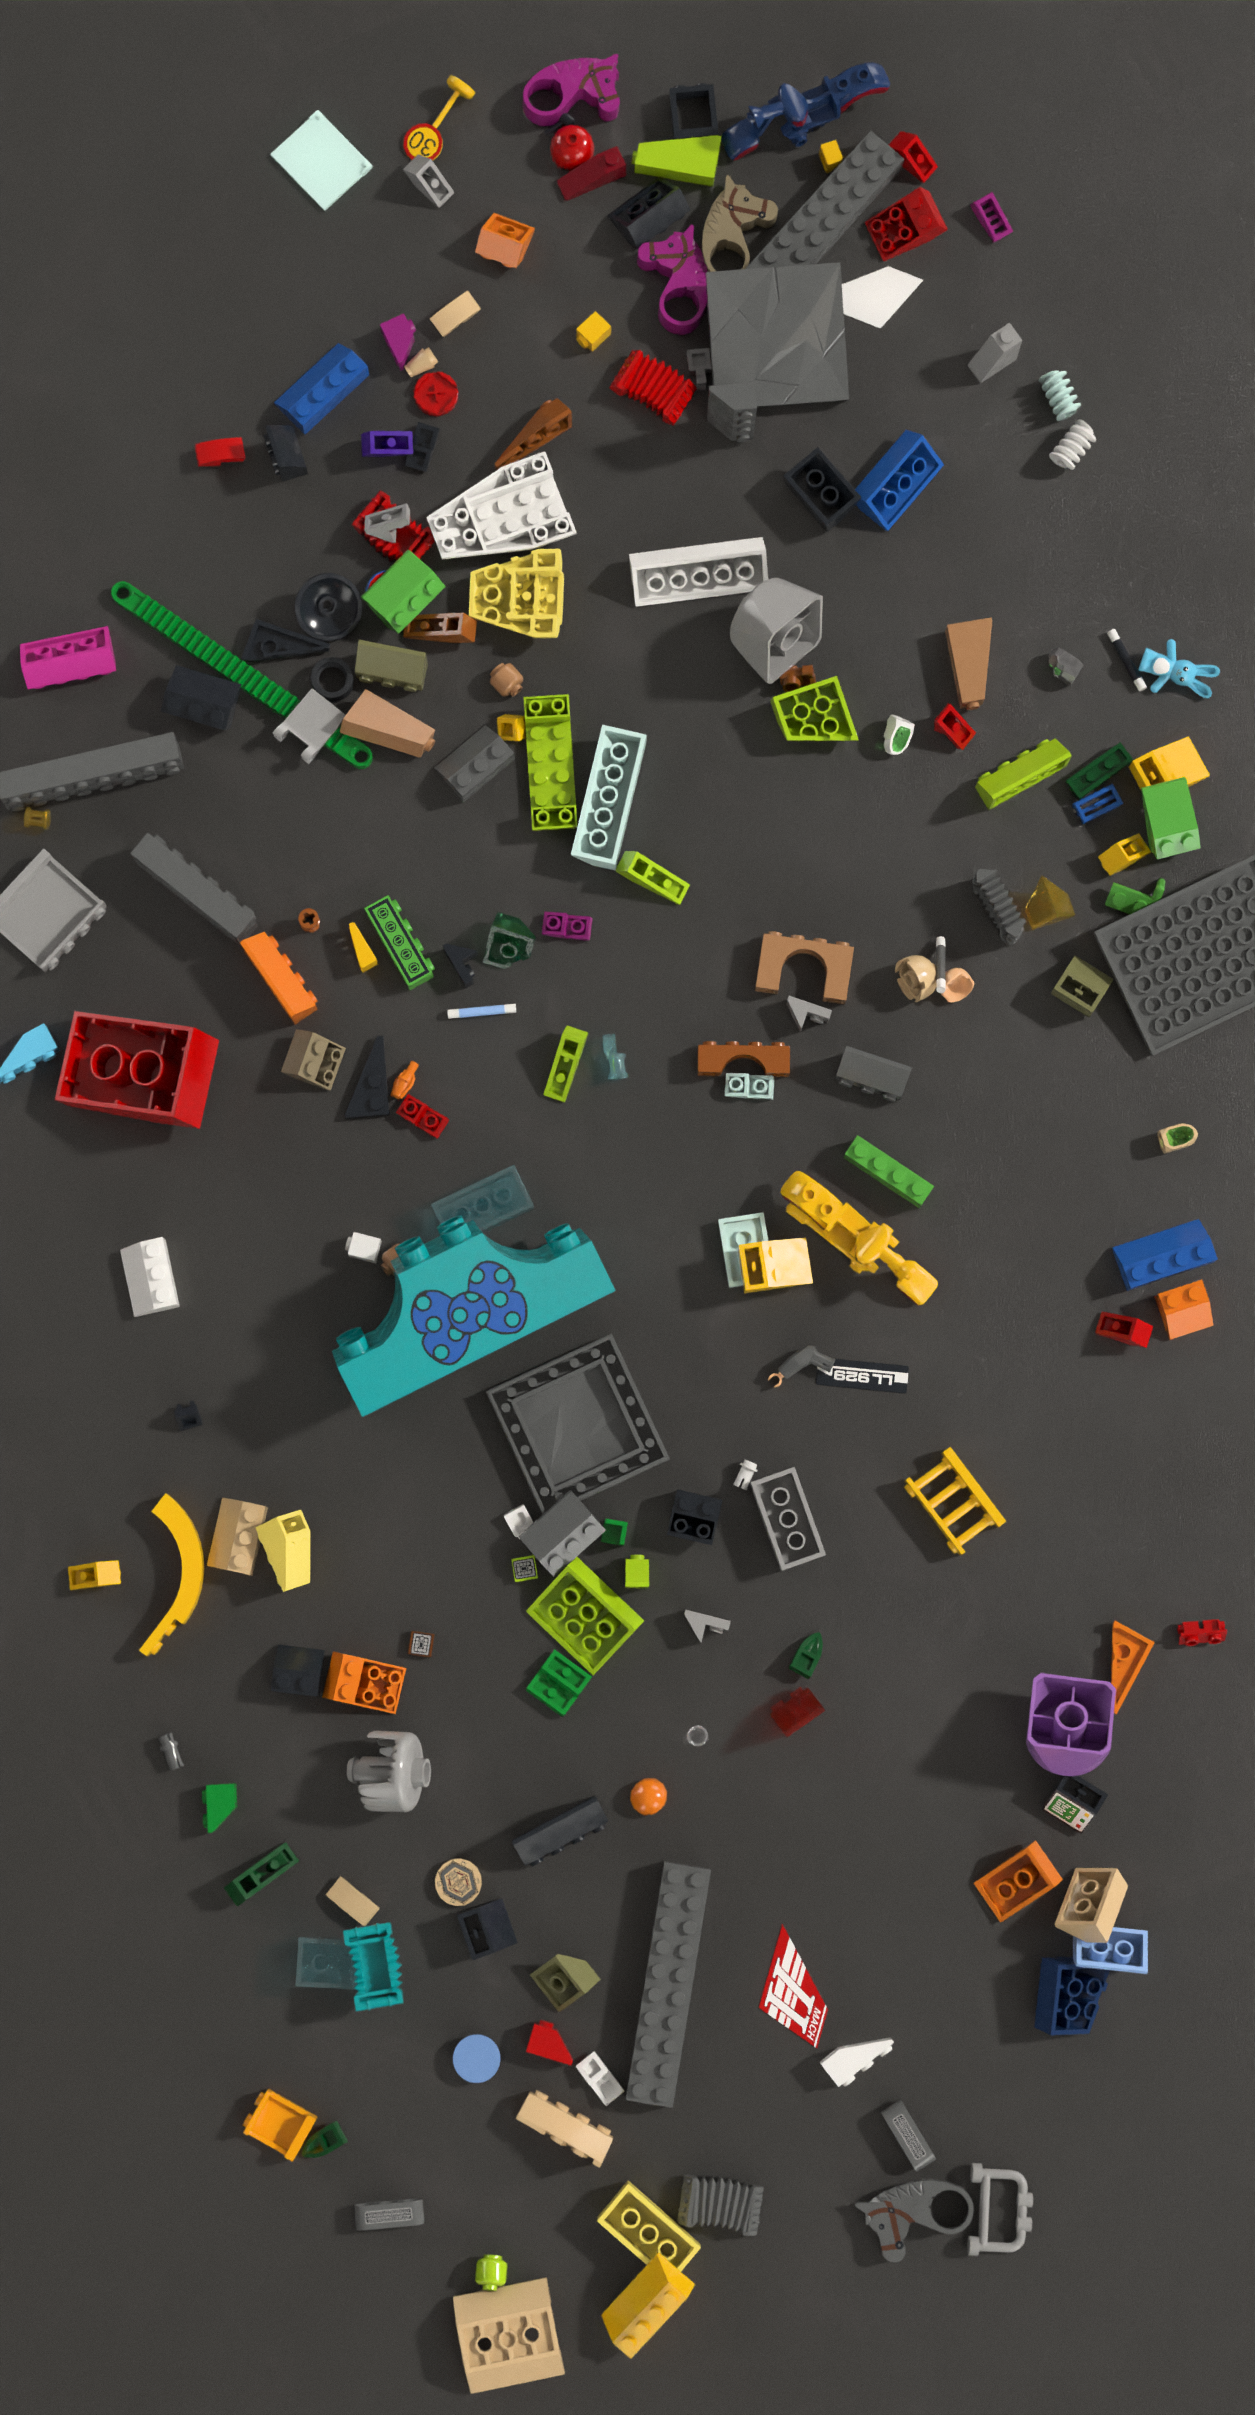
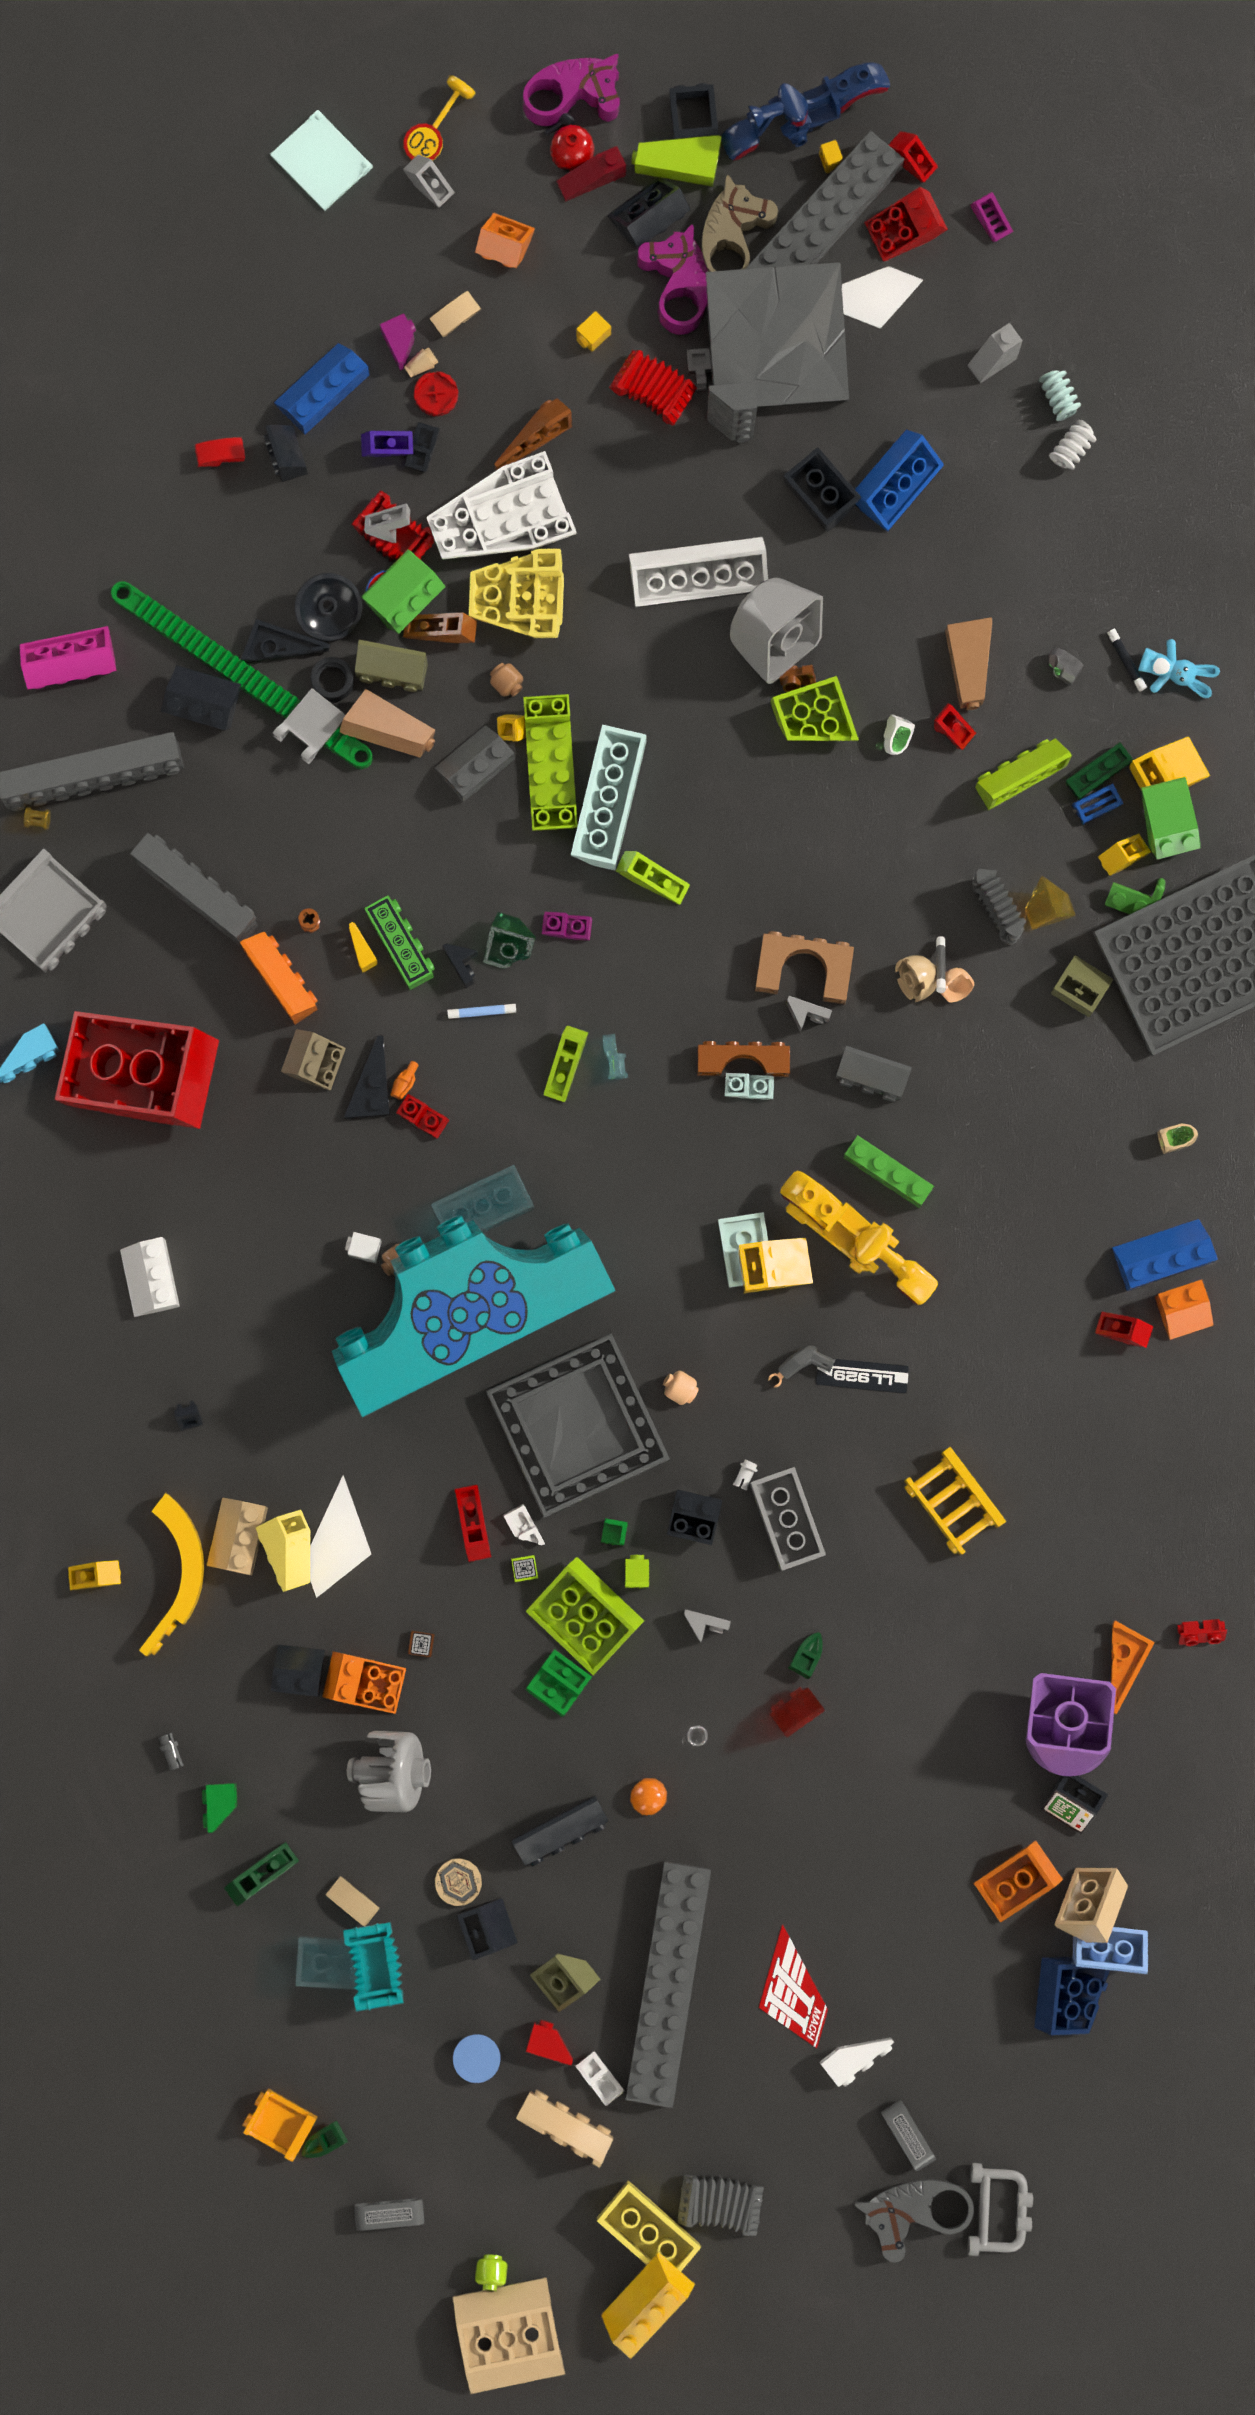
dark grey slope [518,1490,606,1577] -> none
none -> white sticker [310,1475,371,1598]
none -> red slope [455,1485,491,1562]
none -> light nougat head [663,1371,699,1405]

